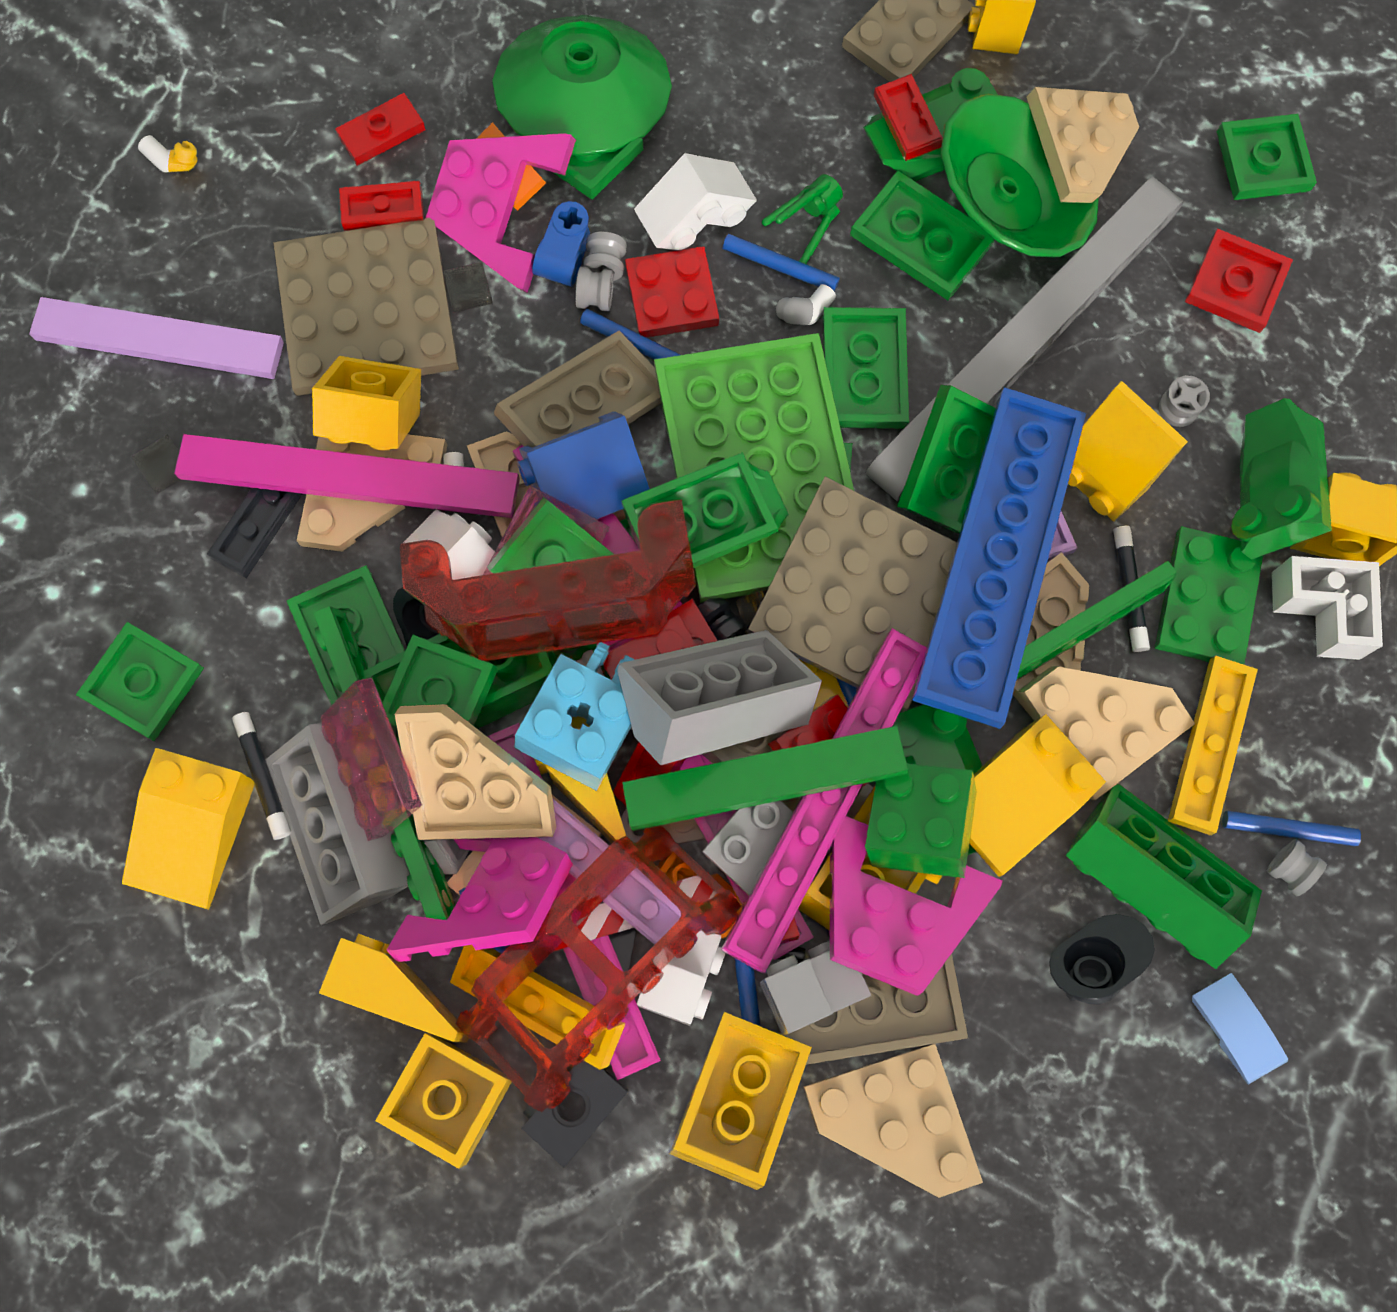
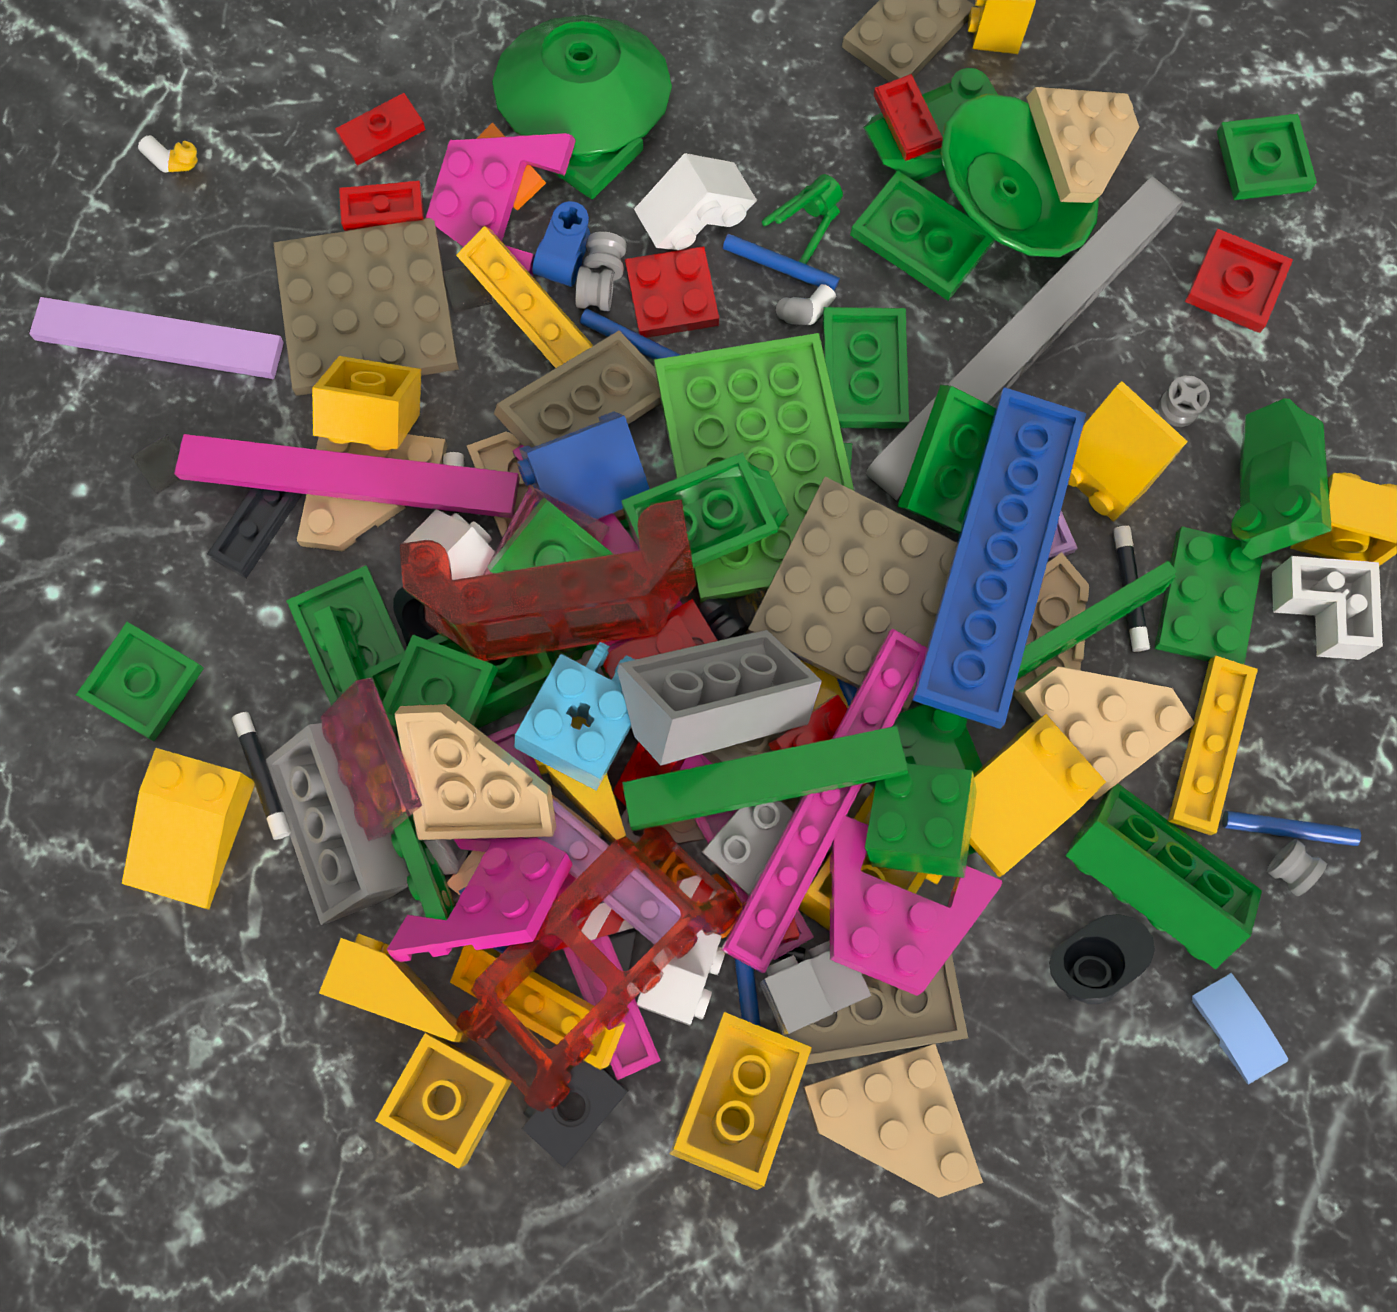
none -> yellow plate [456,226,593,368]

